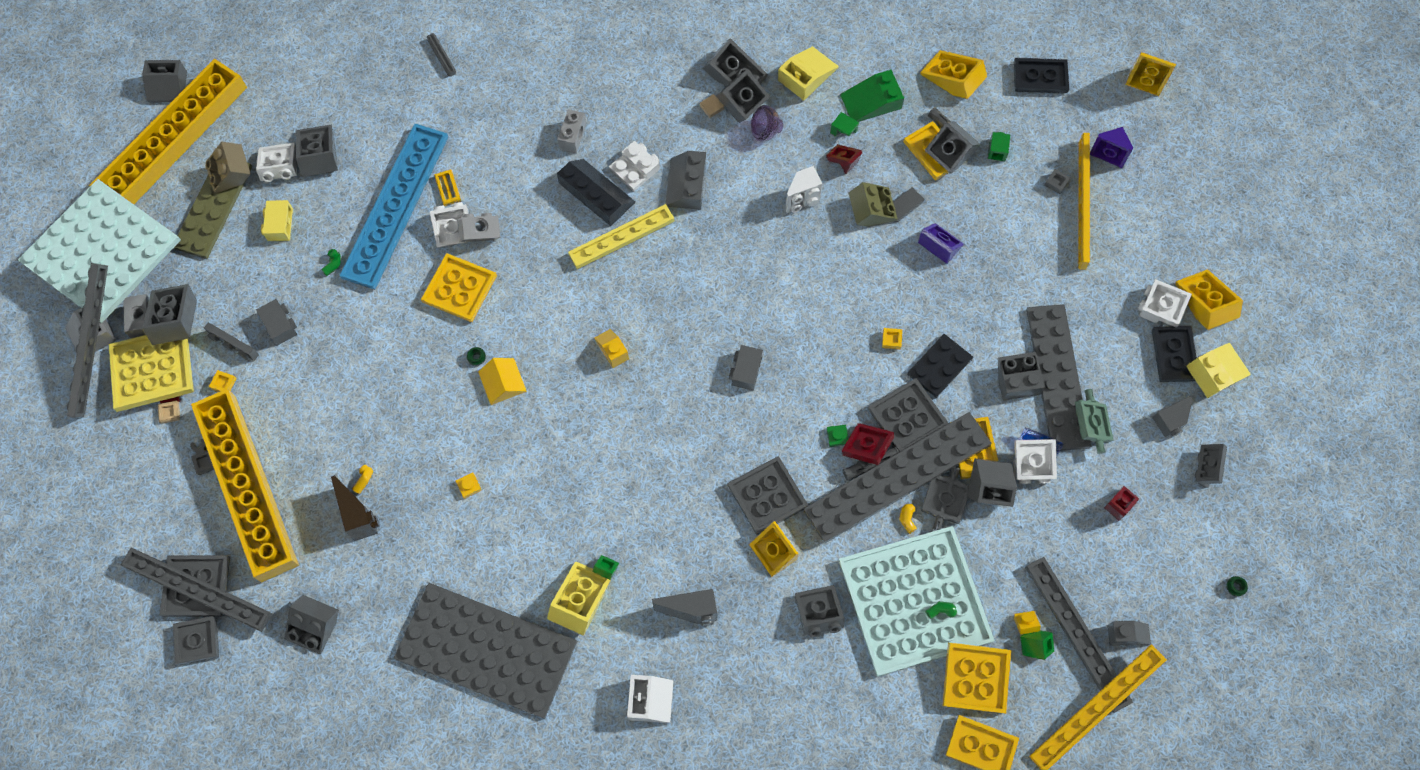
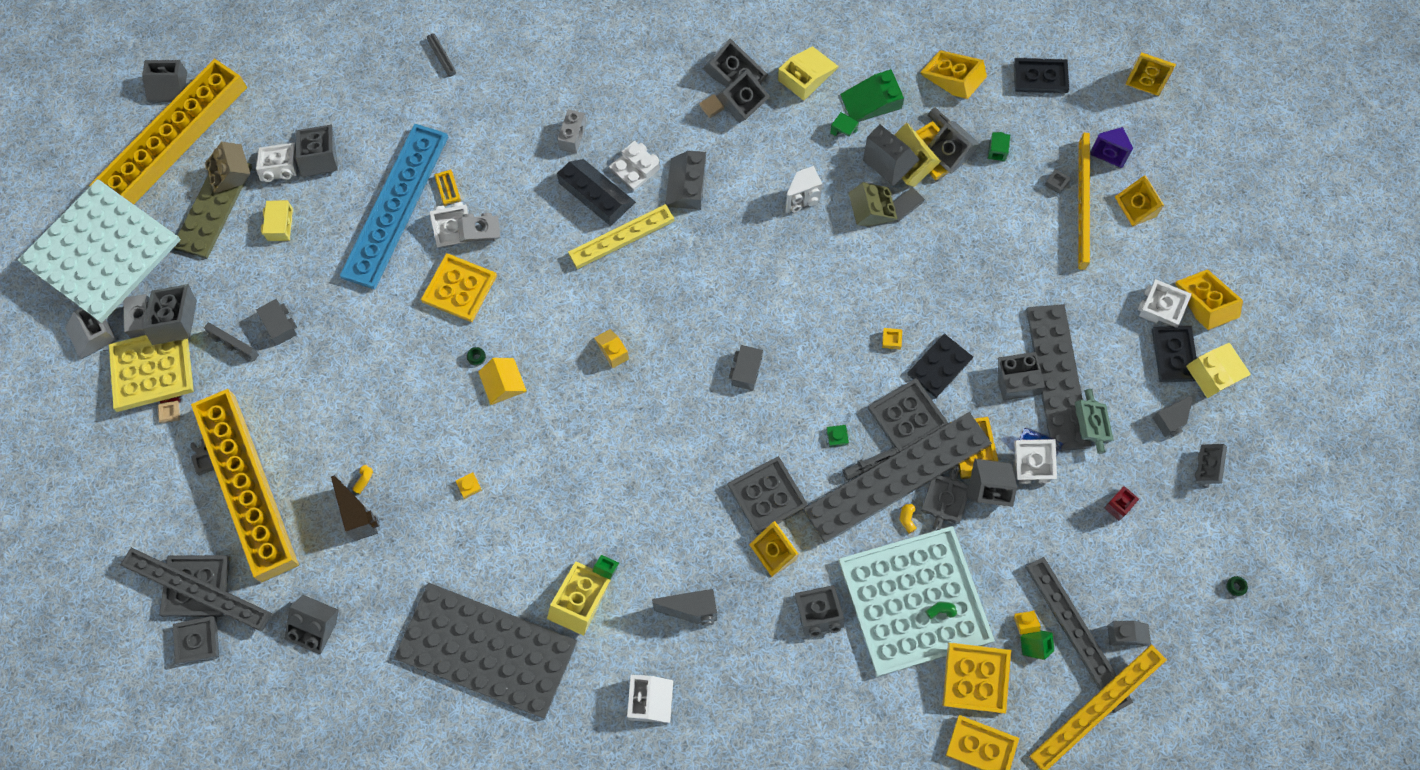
dark grey plate [67,263,108,417] -> none
yellow plate [209,370,237,392] -> none
green arm [321,249,341,276] -> none
clear purple piece [751,105,783,142] -> none
dark red slope [826,144,863,174] -> none
dark red plate [842,423,894,465] -> none
dark purple slope [918,223,964,264] -> none
none -> dark grey slope [863,124,920,186]
none -> light yellow slope [894,122,941,187]
none -> yellow slope [1115,175,1164,226]

